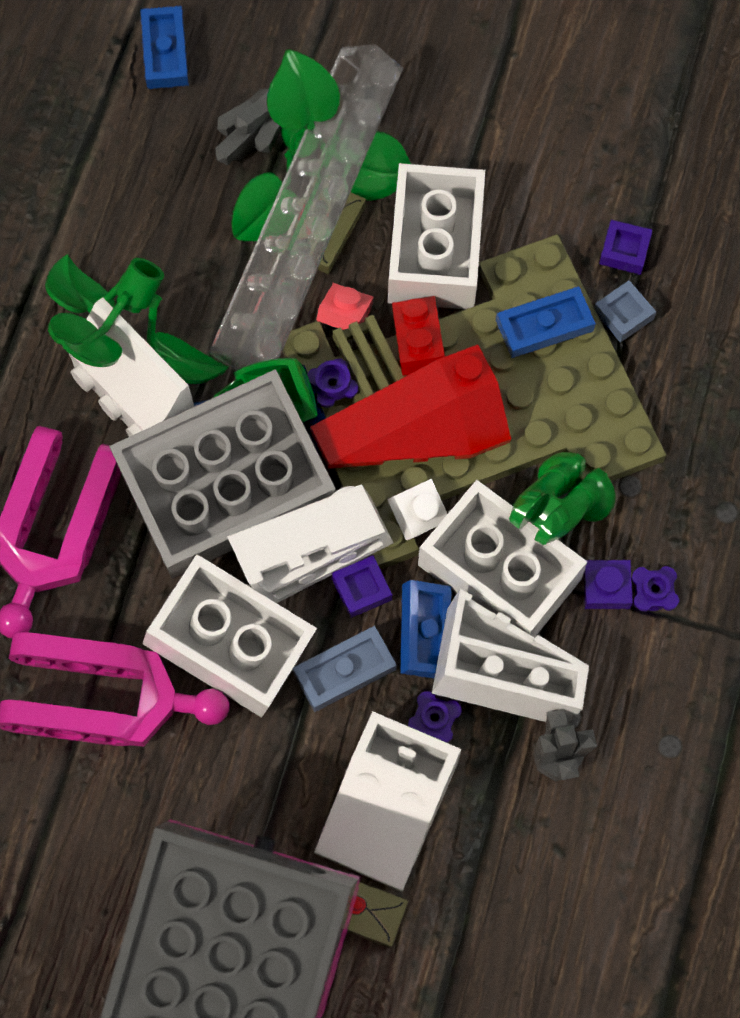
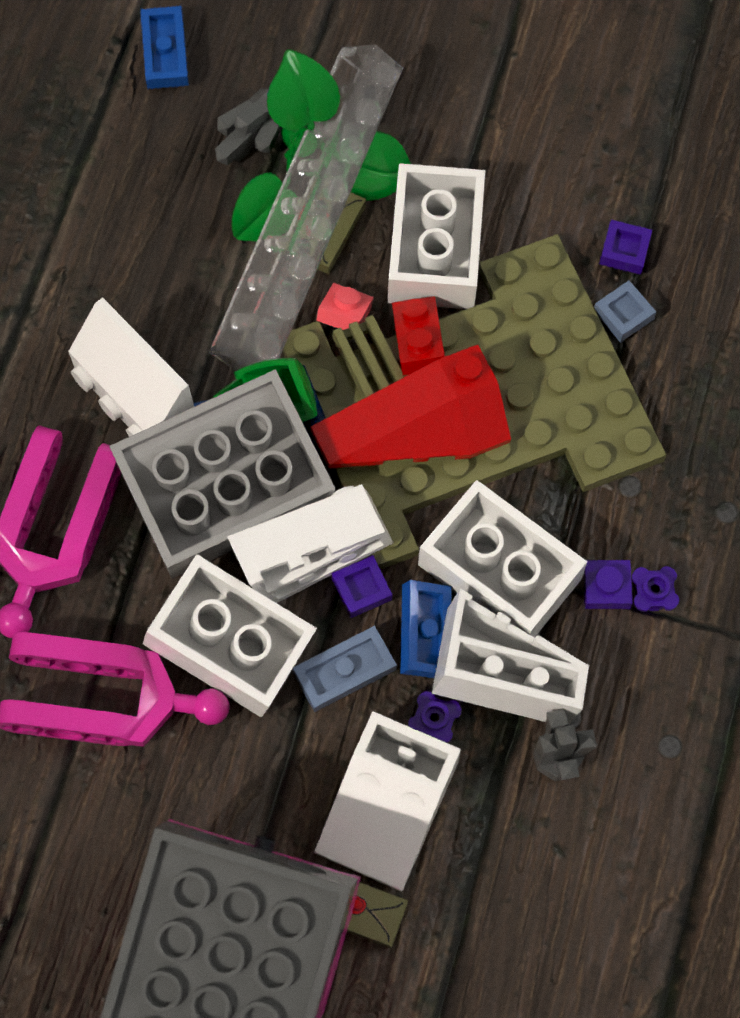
green plant [45,254,229,384] -> none
dark purple plate [307,359,358,408] -> none
white plate [387,479,447,540] -> none
blue plate [496,286,596,358] -> none
green piece [509,452,615,545] -> none

